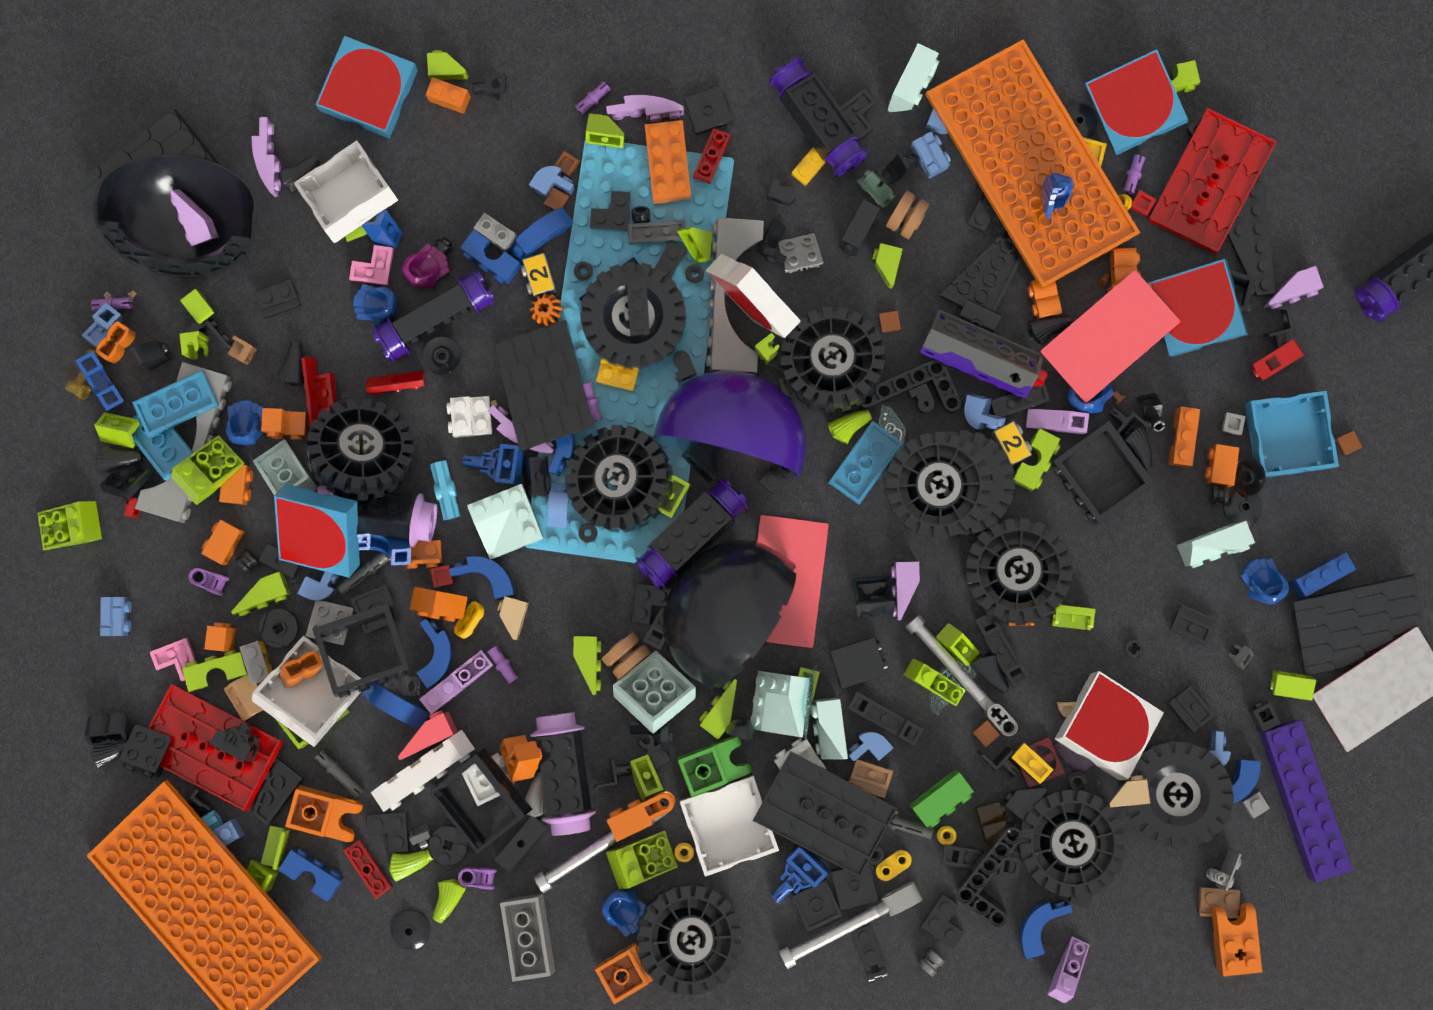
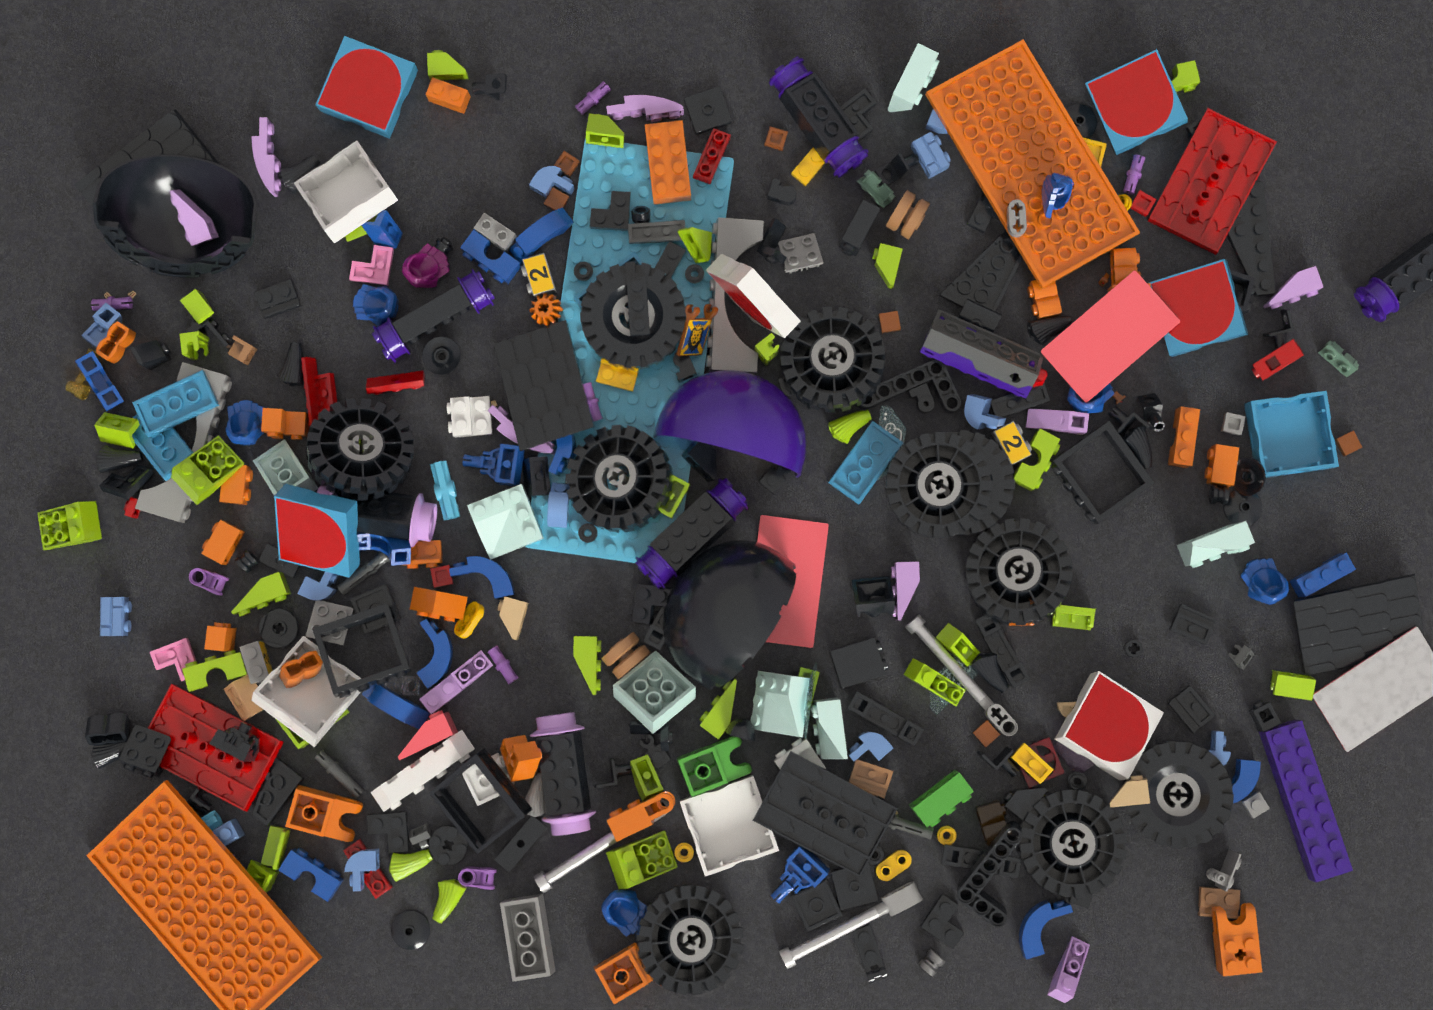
none -> medium blue brick [345,849,380,891]
none -> flag [676,304,718,356]
none -> dark orange tile [764,126,788,151]
none -> light grey beam [1006,199,1027,238]
none -> sand green hinge [1318,340,1359,377]

